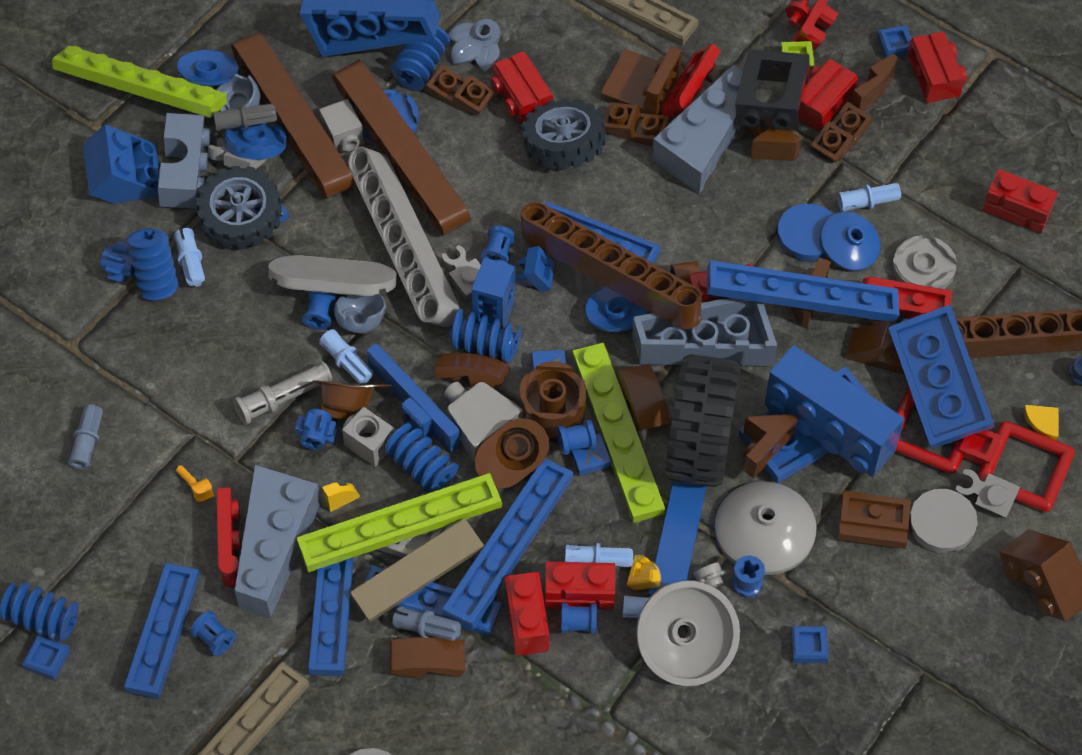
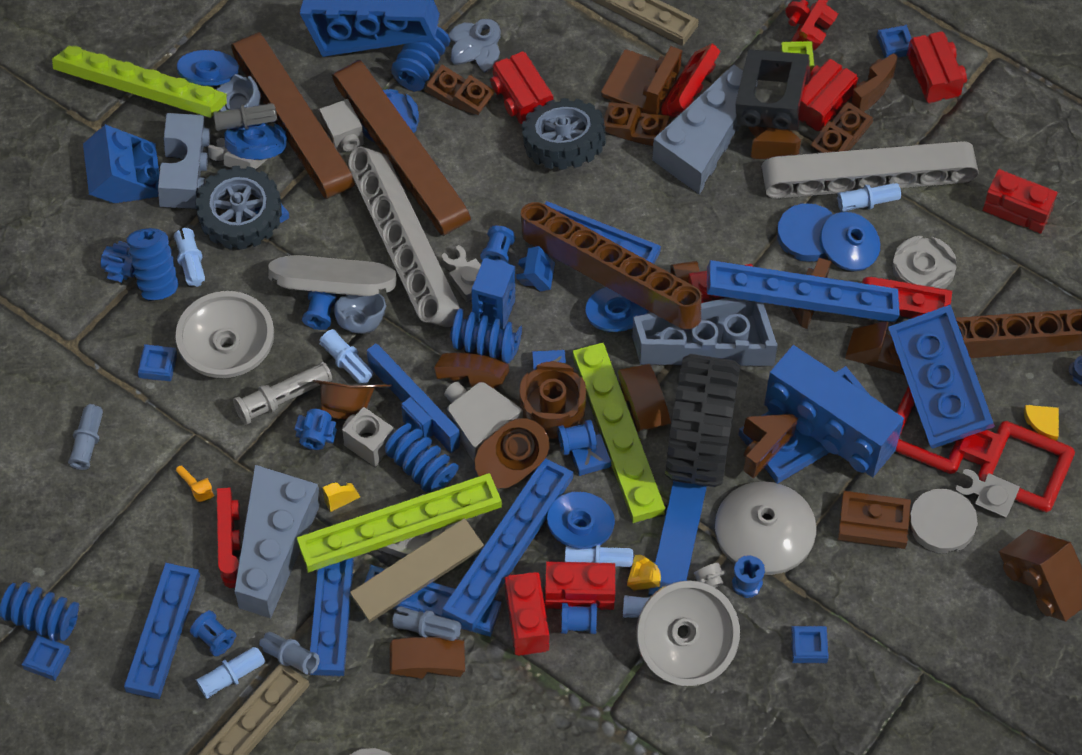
none -> blue tile [138,344,178,381]
none -> light grey dish [176,291,274,378]
none -> light blue axle [196,647,265,699]
none -> sand blue axle [259,632,320,674]
none -> blue dish [547,492,615,549]
none -> light grey beam [761,142,979,198]

